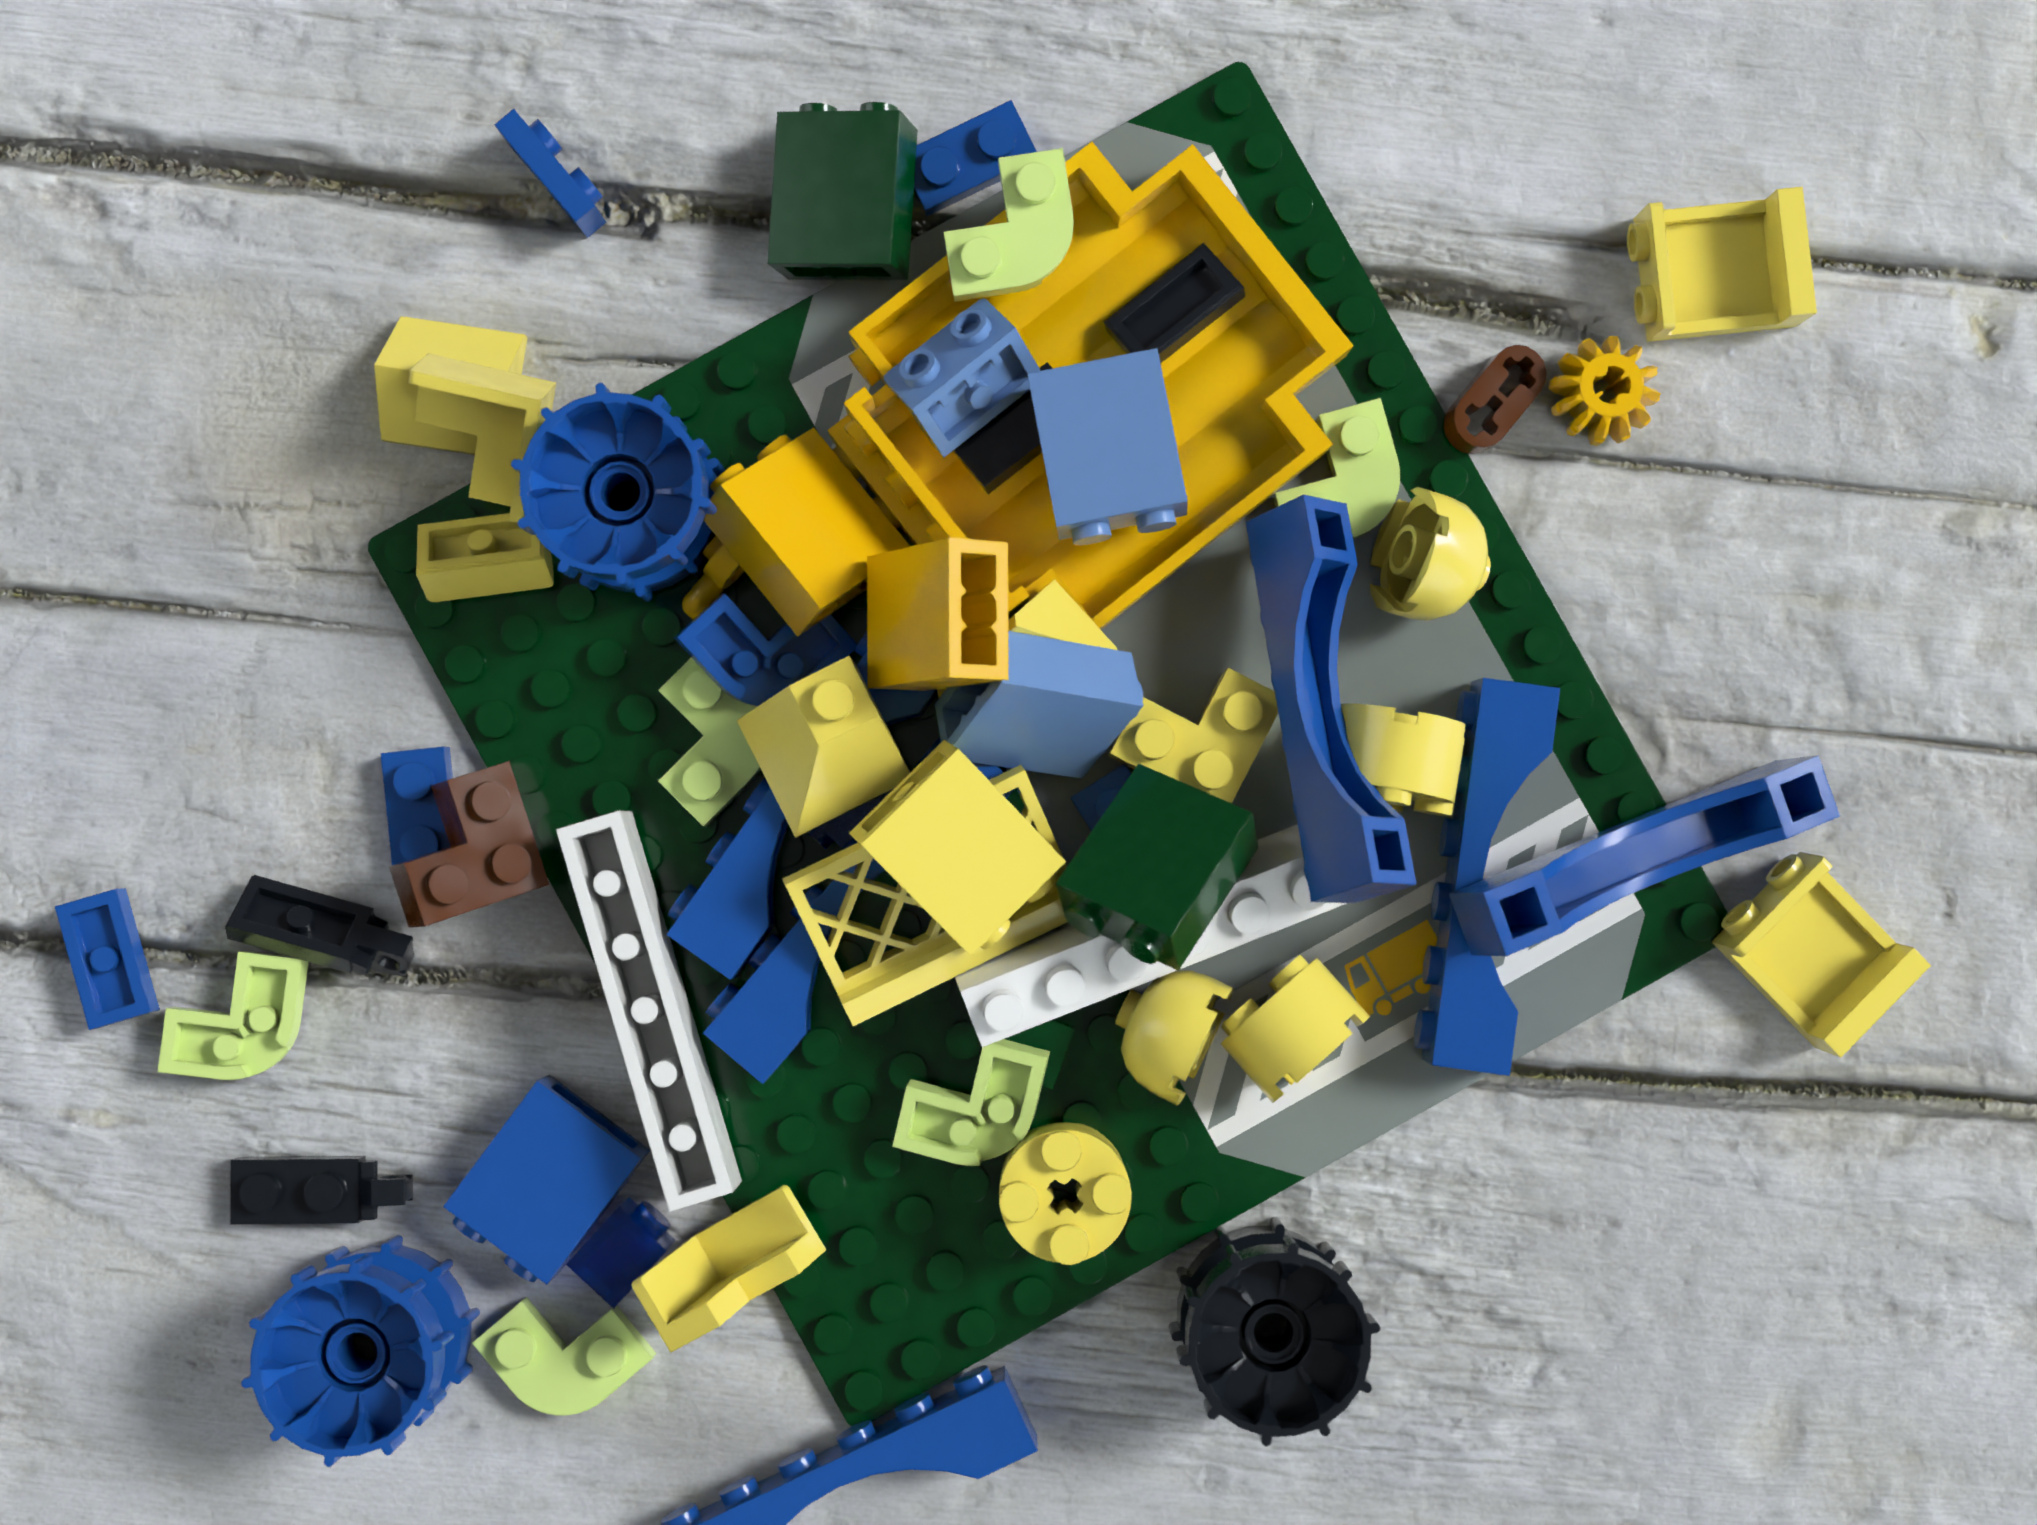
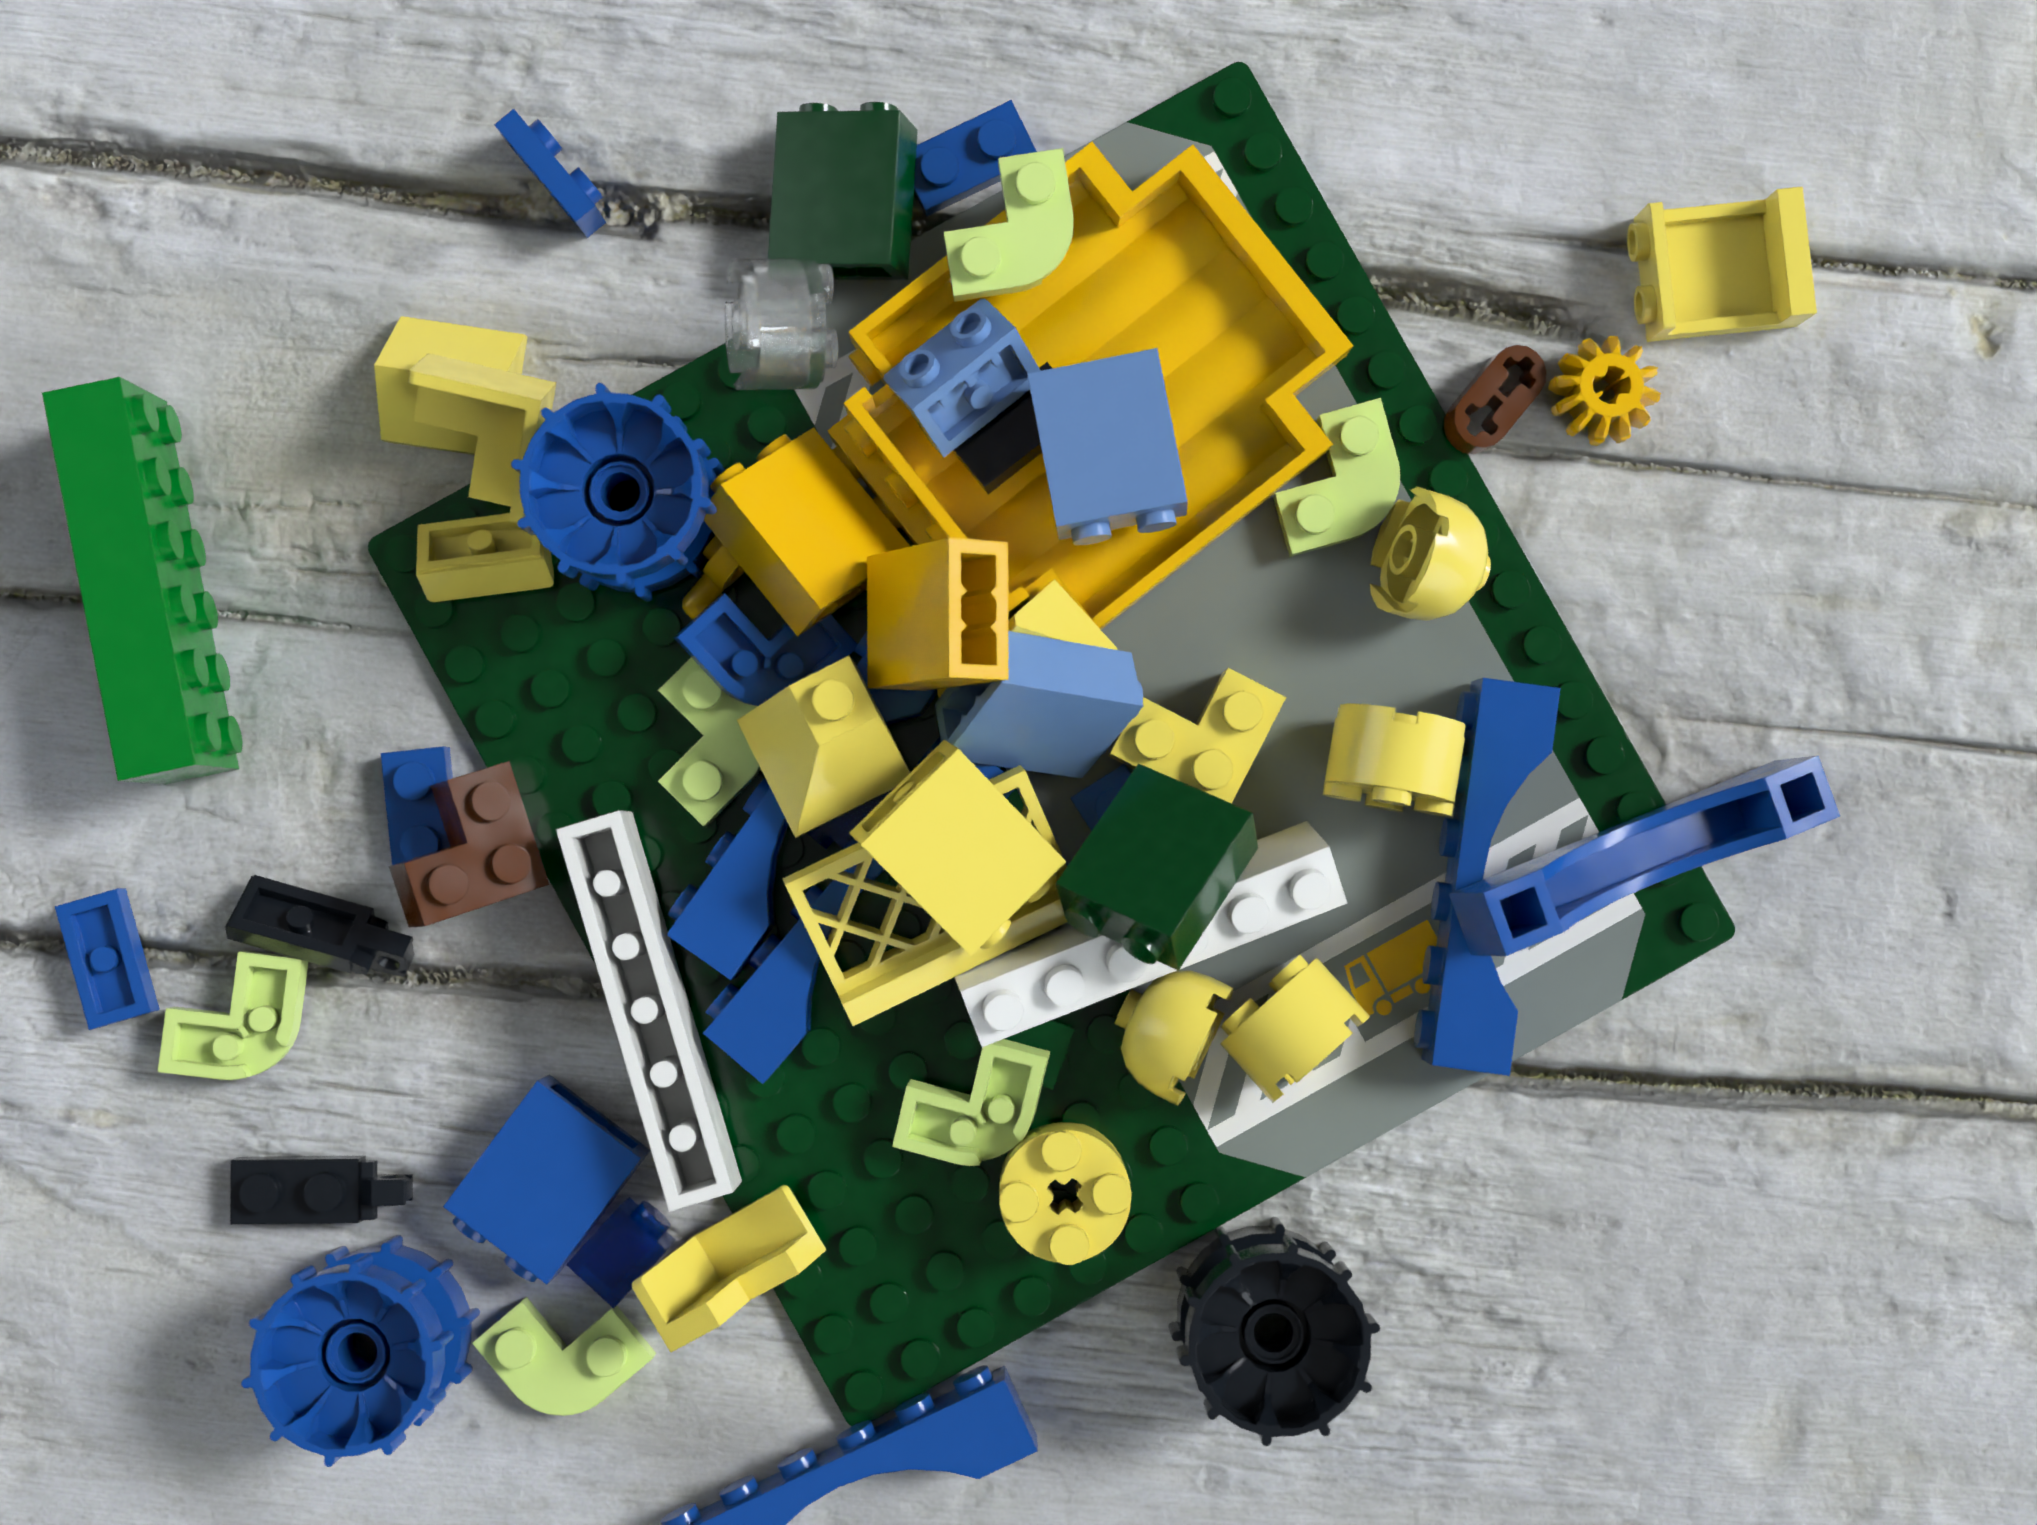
black tile [1104,243,1245,364] -> none
blue arch [1246,494,1417,903] -> none
light yellow panel [1712,852,1931,1058] -> none
none -> green brick [42,377,243,785]
none -> clear brick [725,258,838,390]

